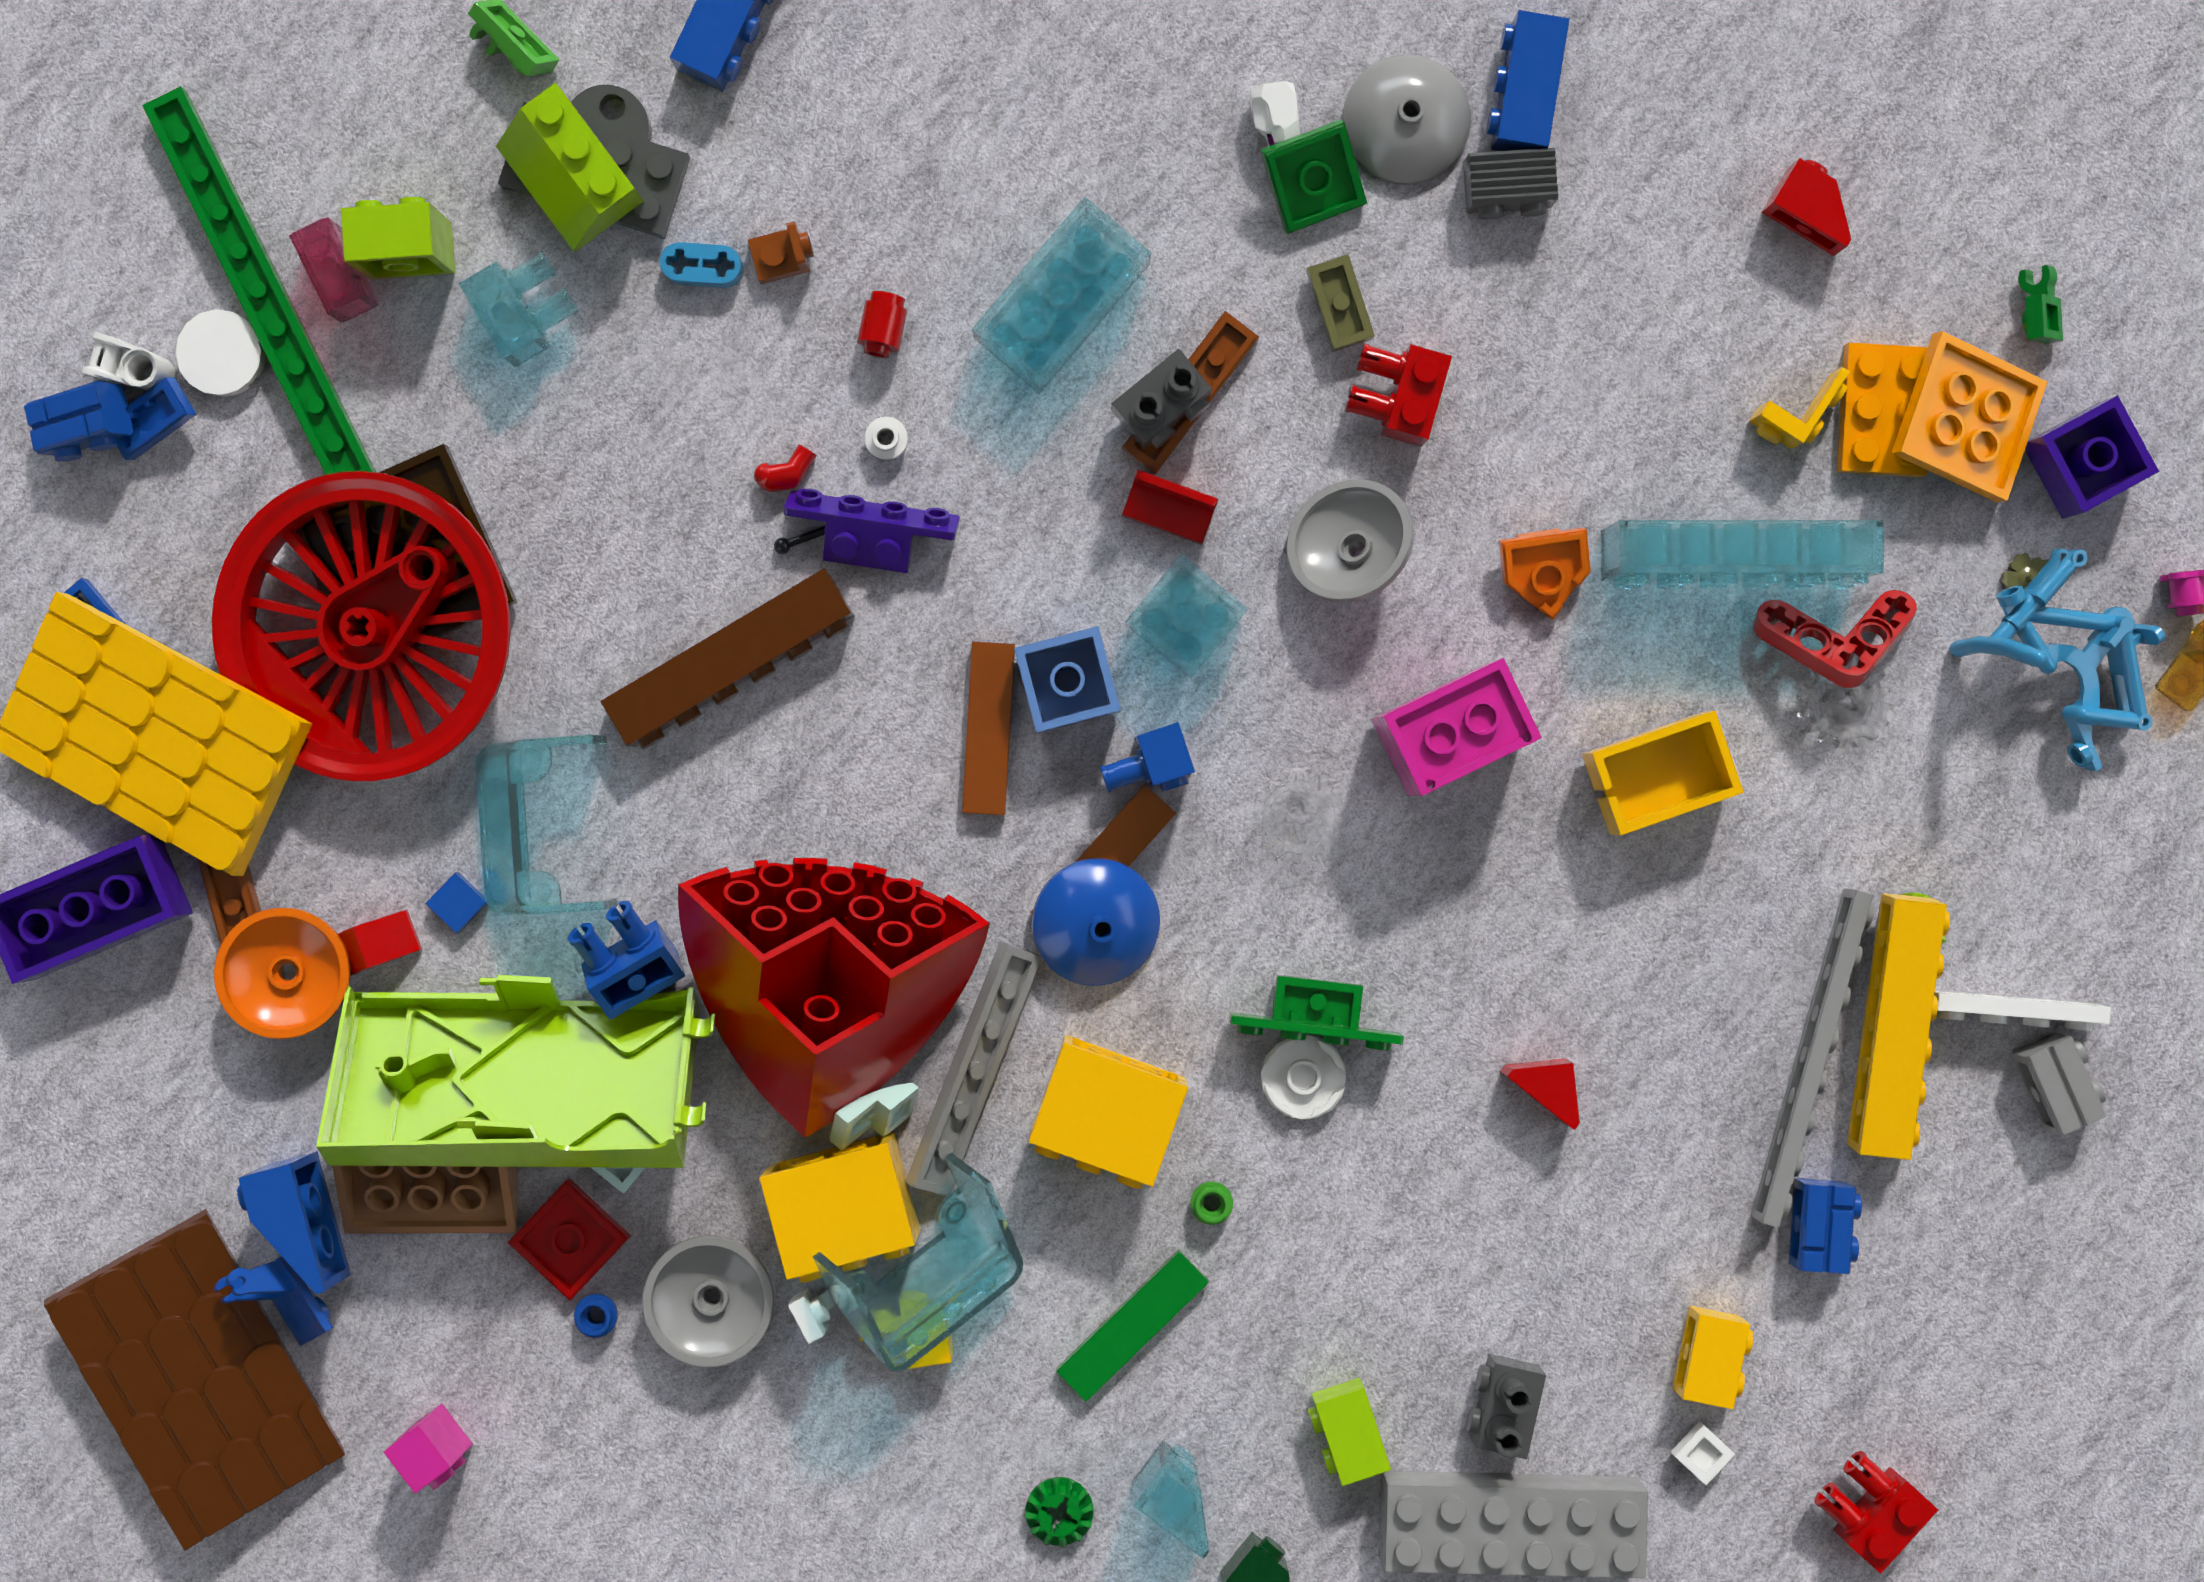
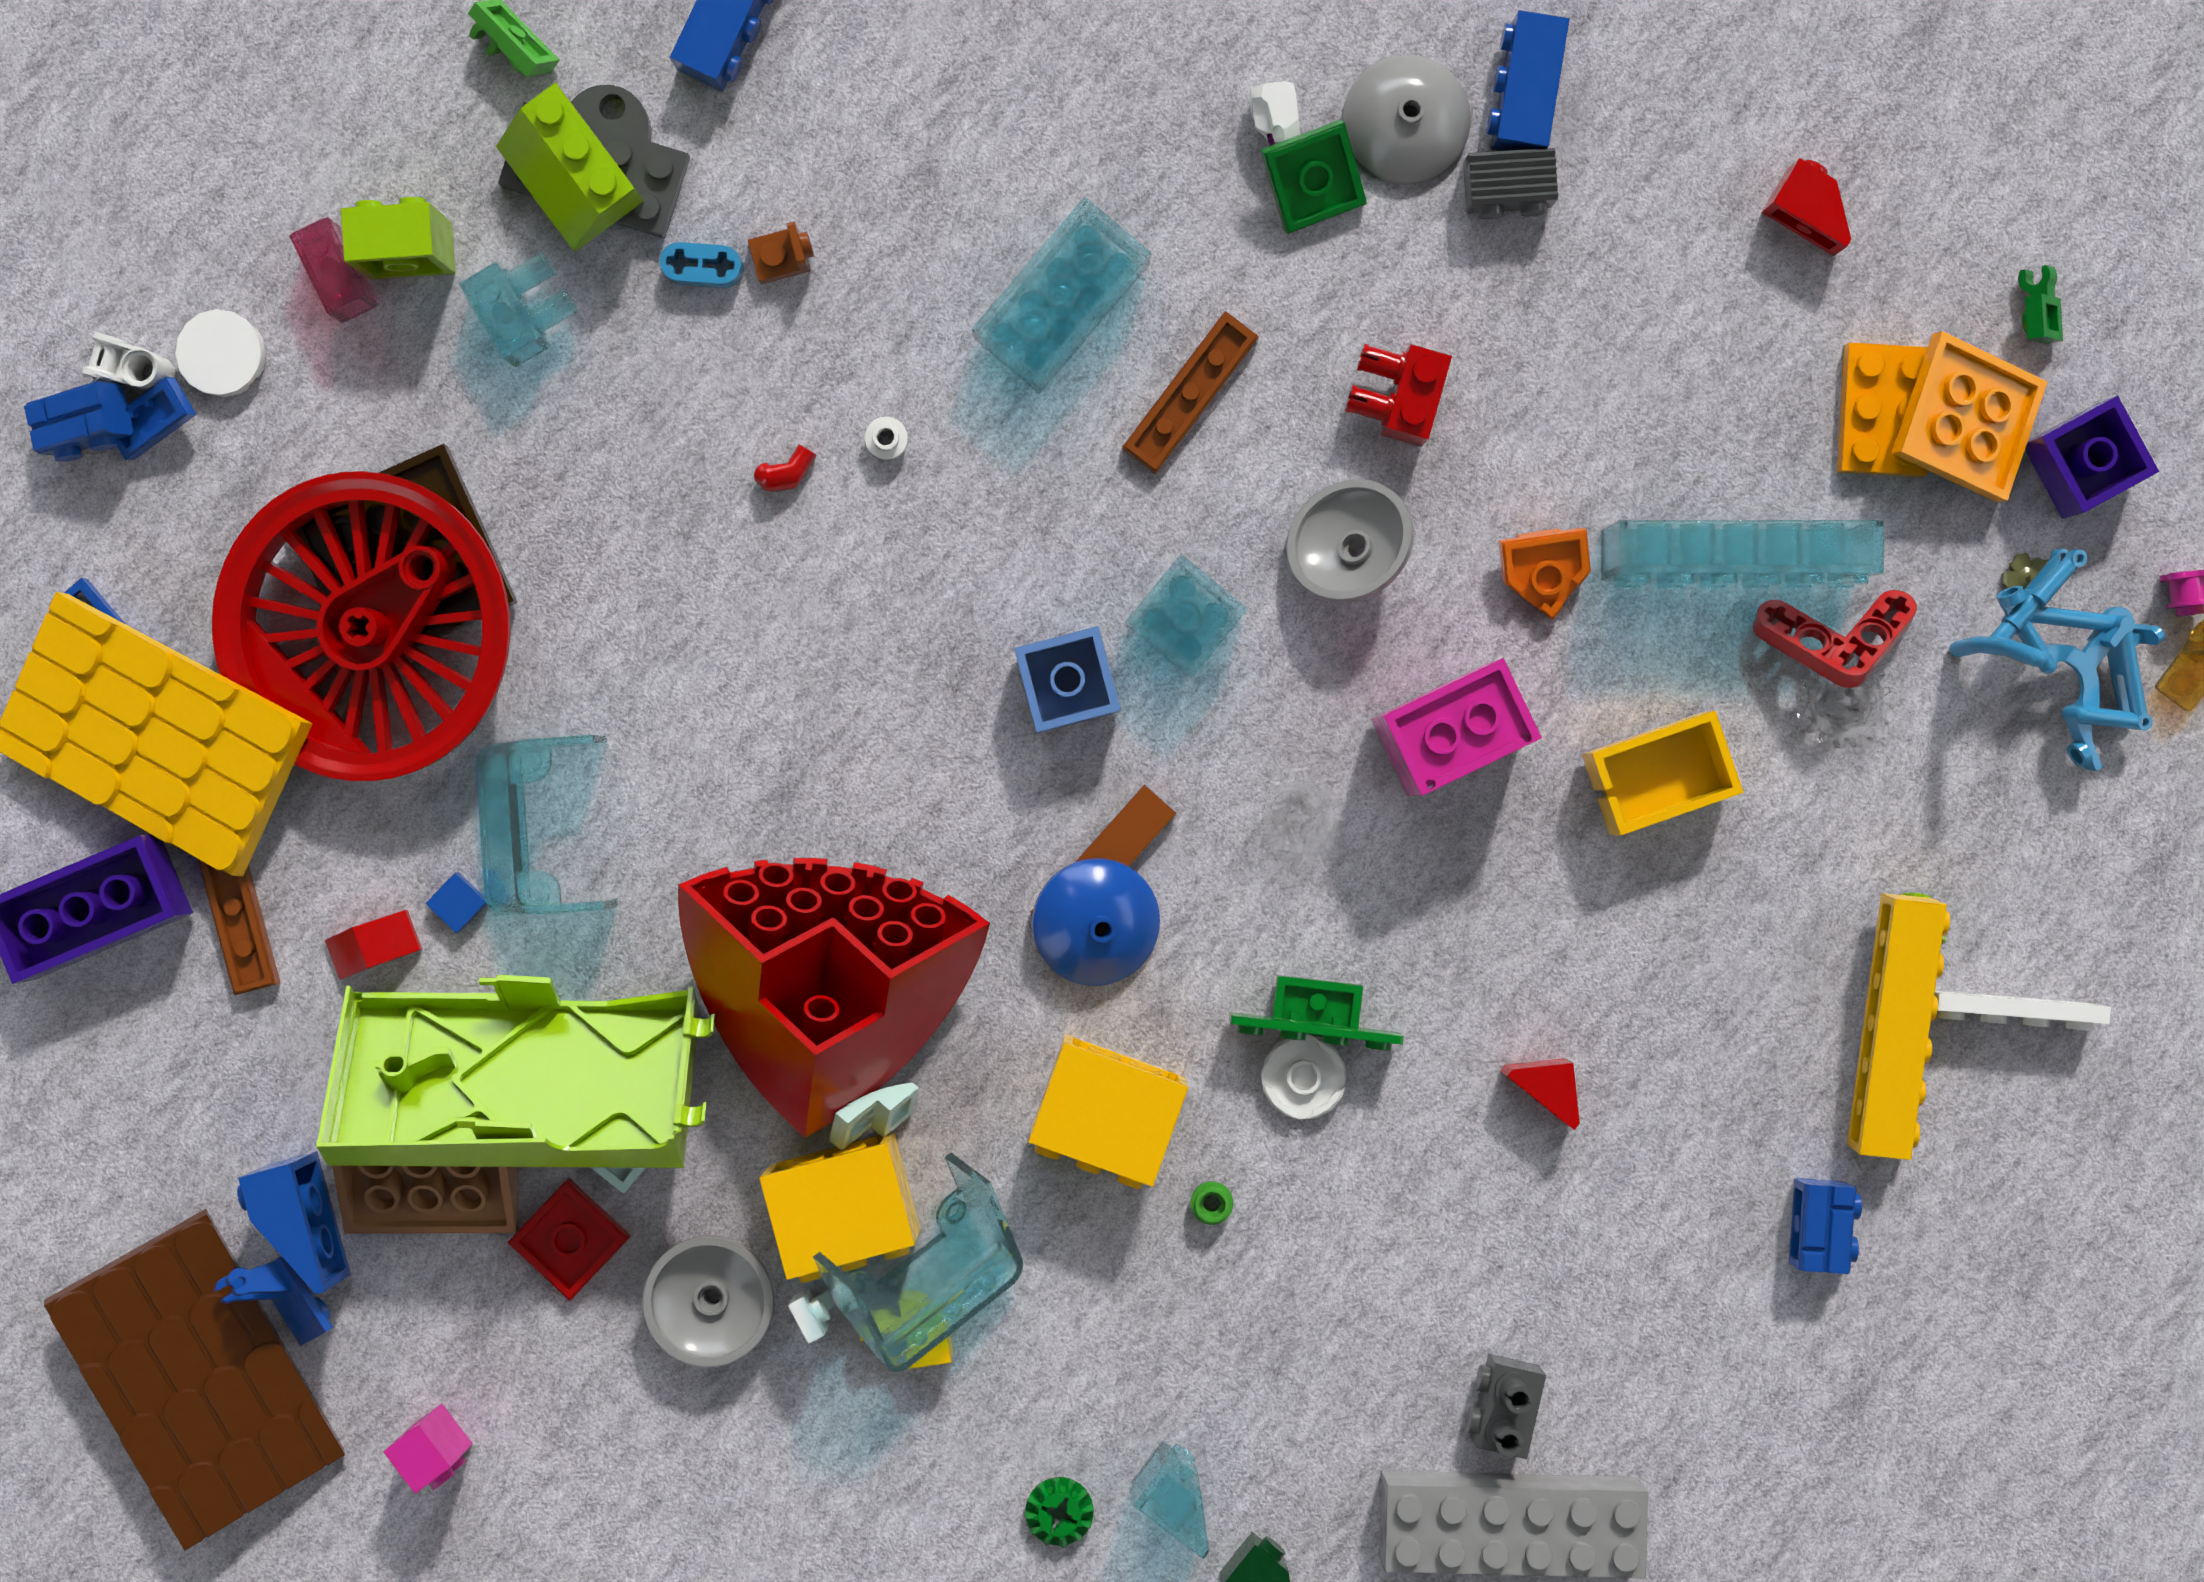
green plate [142,86,377,475] -> none
orange dish [214,908,350,1039] -> none
blue brick [568,900,686,1020] -> none
blue plate [574,1293,618,1338] -> none
reddish brown brick [600,568,855,749] -> none
black hinge [774,526,825,554] -> none
dark purple bracket [784,489,960,573] -> none
red brick [857,291,907,358] -> none
light grey plate [905,941,1042,1197] -> none
dark orange tile [962,641,1015,815] -> none
green tile [1056,1249,1209,1402] -> none
blue brick [1100,722,1195,792] -> none
dark grey brick [1111,349,1212,450] -> none
red panel [1122,470,1219,545] -> none
olive plate [1306,254,1375,352] -> none
lime brick [1308,1377,1392,1486] -> none
white plate [1671,1421,1735,1485] -> none
yellow brick [1672,1305,1753,1410] -> none
yellow bracket [1748,367,1850,449] -> none
light grey plate [1751,889,1875,1228] -> none
red brick [1814,1451,1939,1574] -> none
light grey brick [2011,1033,2106,1136] -> none

